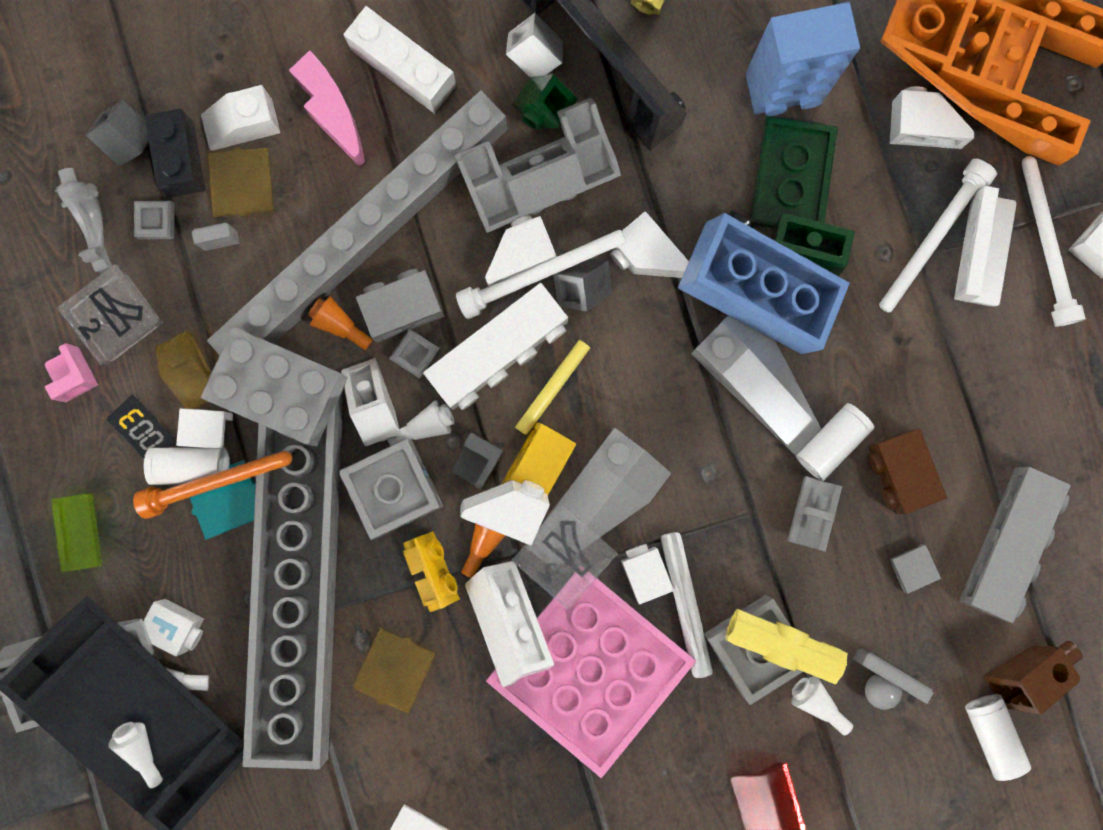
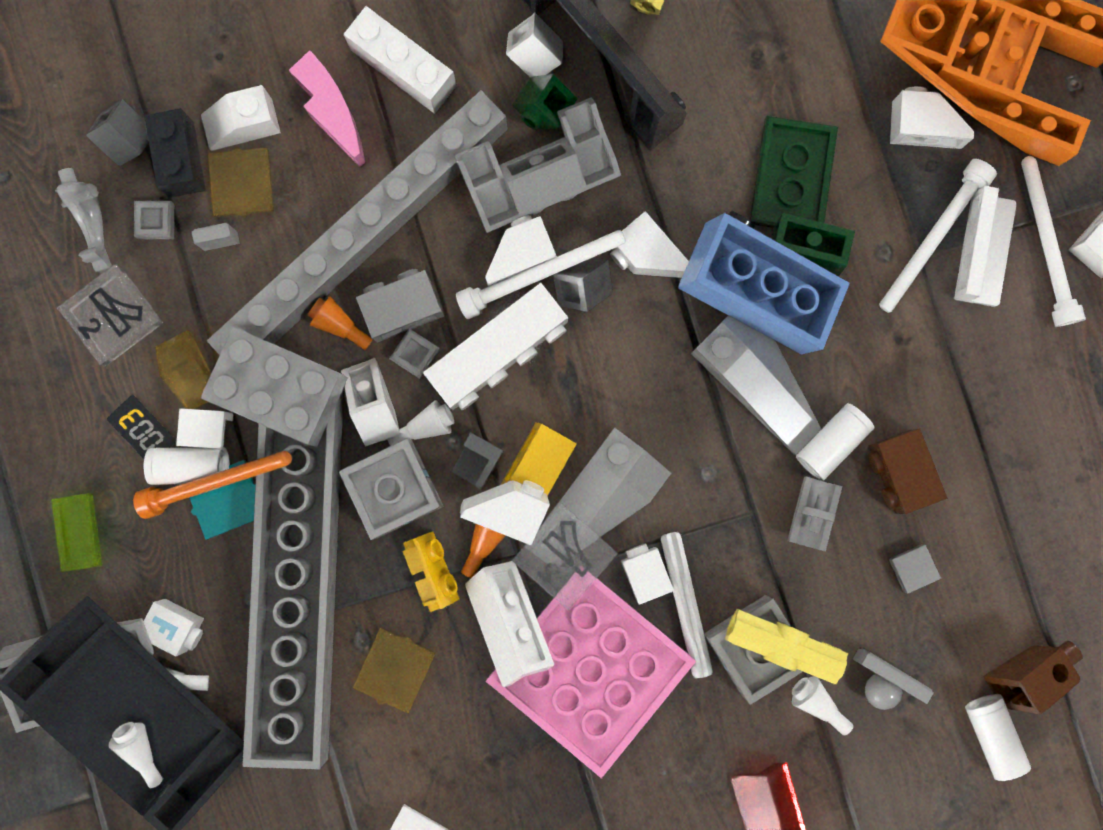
bright pink panel [44,343,98,402] -> none
light yellow bar [514,340,590,436] -> none
medium blue brick [745,2,860,116] -> none
light grey brick [959,467,1071,623] -> none

